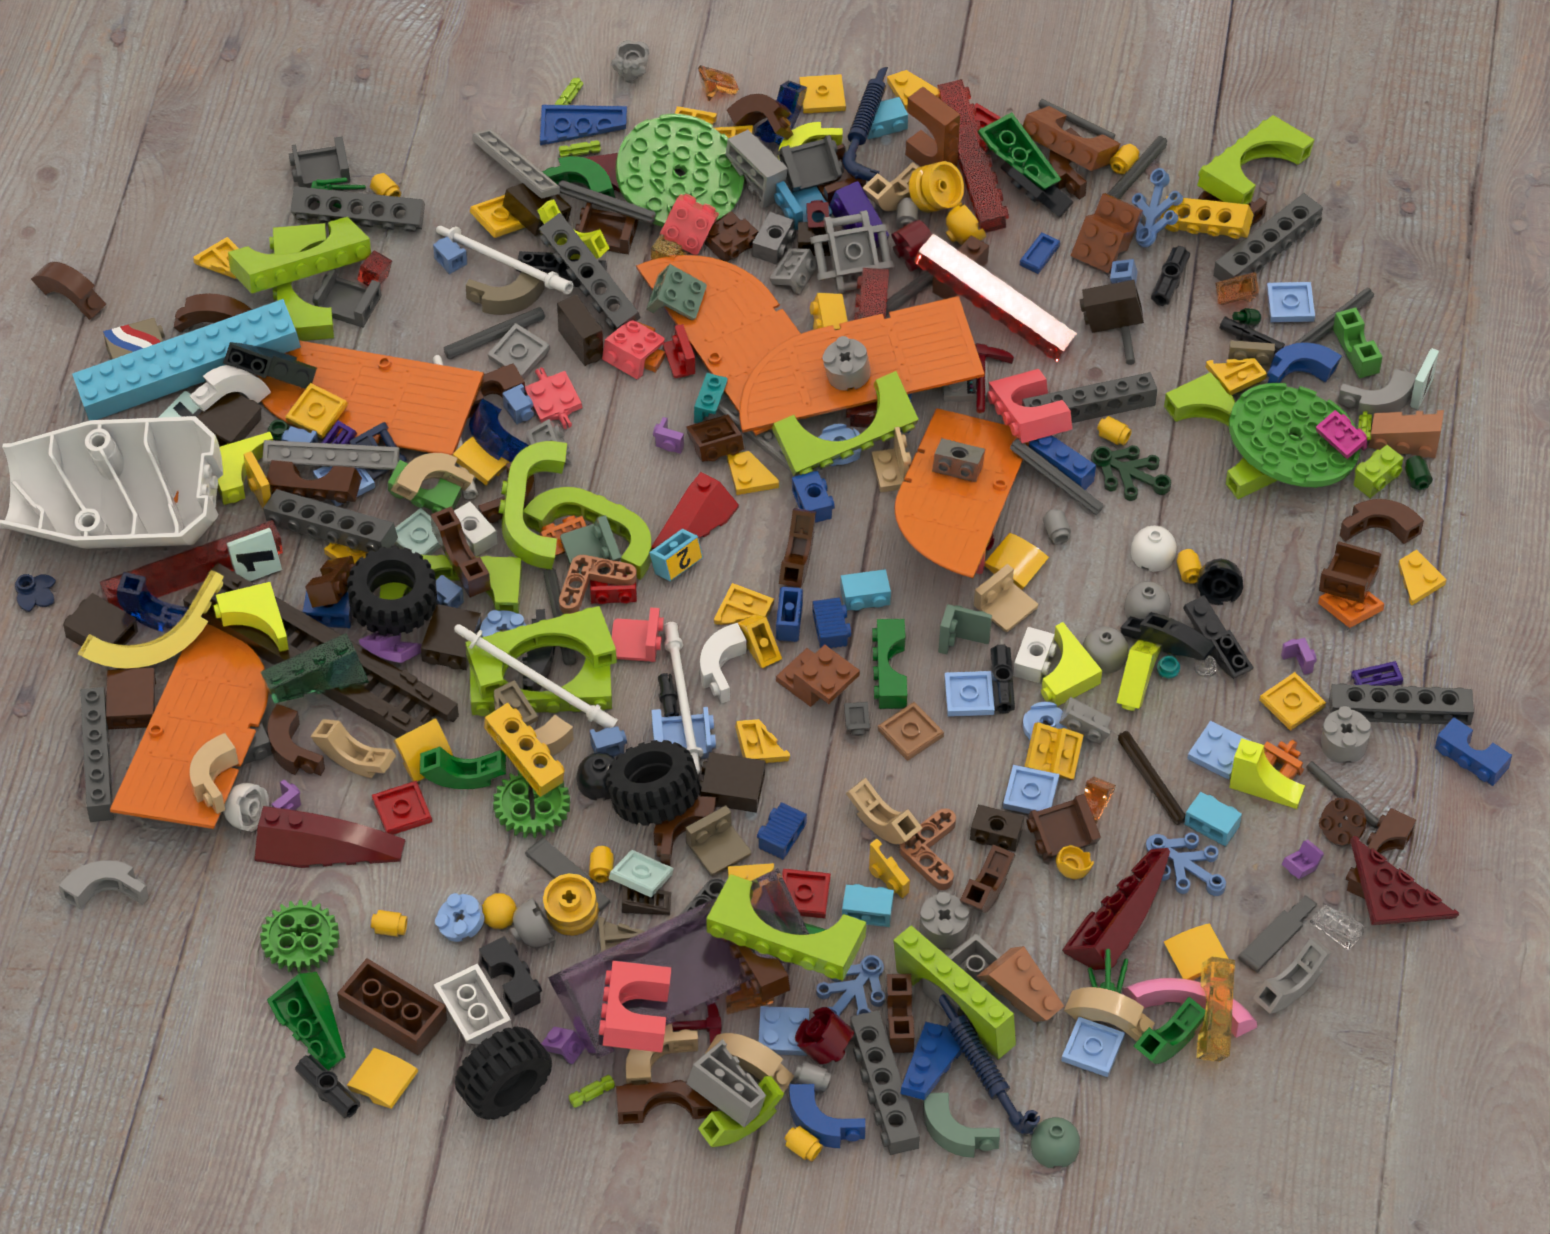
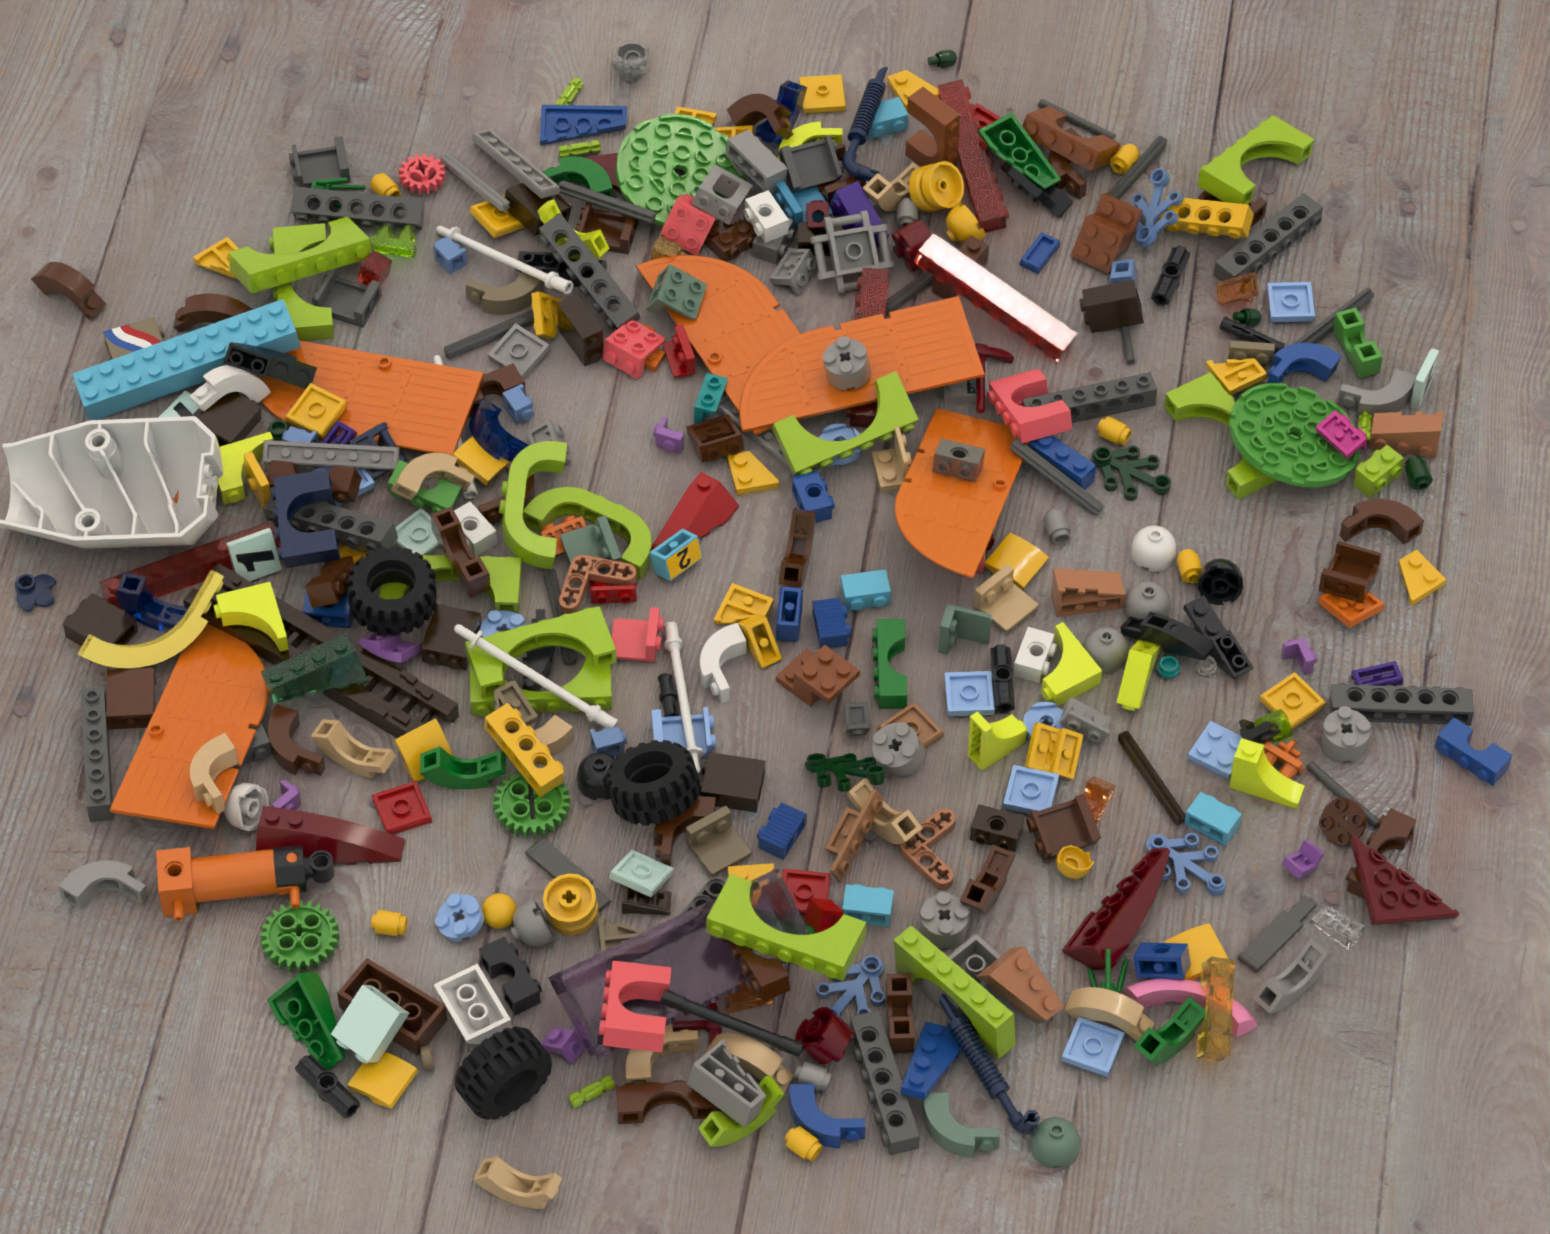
medium blue brick [436,575,464,608] -> none
coral plate [525,367,583,429] -> none
yellow brick [589,846,614,883] -> none
clear orange slope [698,65,739,101] -> none
yellow wing [735,719,790,763] -> none
light blue plate [759,1006,809,1056] -> none
yellow brick [810,293,848,330] -> none
yellow wing [869,839,910,898] -> none
none -> orange piece [156,845,335,921]
none -> dark blue arch [271,469,341,568]
none -> light aqua brick [331,985,409,1064]
none -> clear neon green tile [370,224,417,258]
none -> coral gear [399,153,446,195]
none -> dark tan tile [420,1045,435,1071]
none -> light grey axle [440,152,510,212]
none -> tan arch [473,1156,562,1209]
none -> yellow wing [531,291,563,340]
none -> black piece [660,989,804,1057]
none -> light grey panel [691,165,753,224]
none -> white brick [743,190,789,243]
none -> red panel [804,898,844,932]
none -> dark green plant [805,753,886,792]
none -> medium nougat bracket [825,789,884,882]
none -> light grey brick [872,722,925,777]
none -> dark green cylinder [928,50,957,68]
none -> neon yellow arch [967,711,1027,771]
none -> nougat wedge [1051,568,1125,617]
none -> blue brick [1133,942,1191,979]
none -> black bracket [1239,719,1281,744]
none -> clear neon green brick [1254,709,1294,743]

